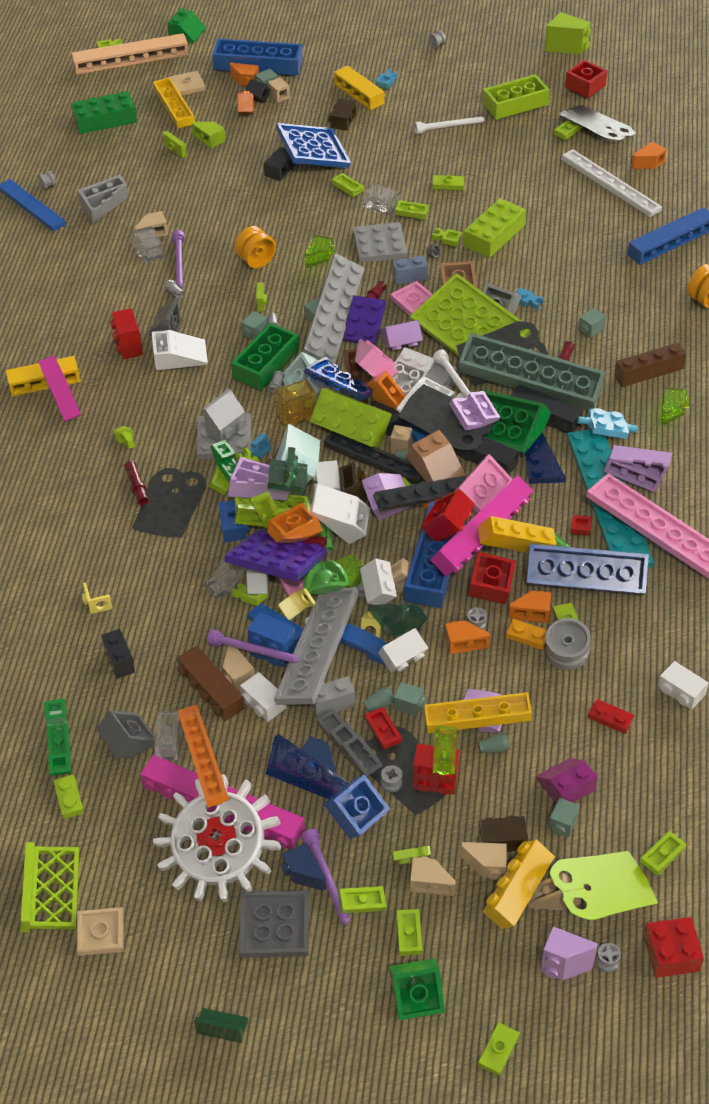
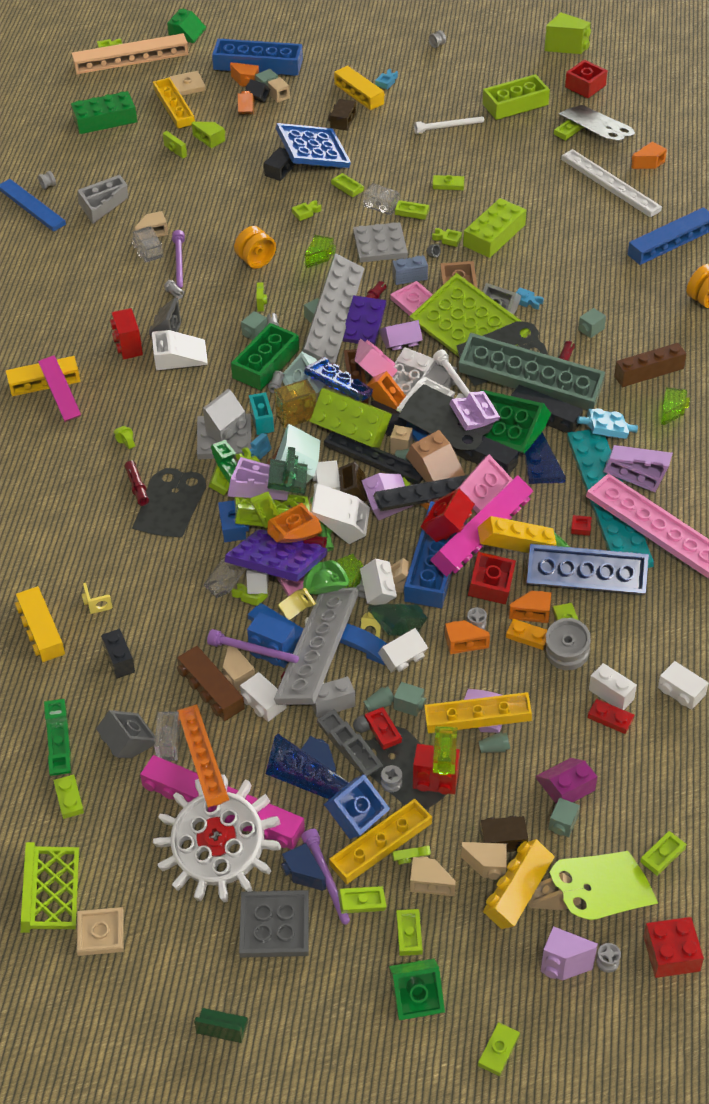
none -> yellow brick [15,586,65,663]
none -> teal brick [249,392,274,435]
none -> lime plate [292,200,322,221]
none -> yellow piece [329,799,432,885]
none -> dark grey hinge [353,715,370,733]
none -> white brick [589,663,637,710]

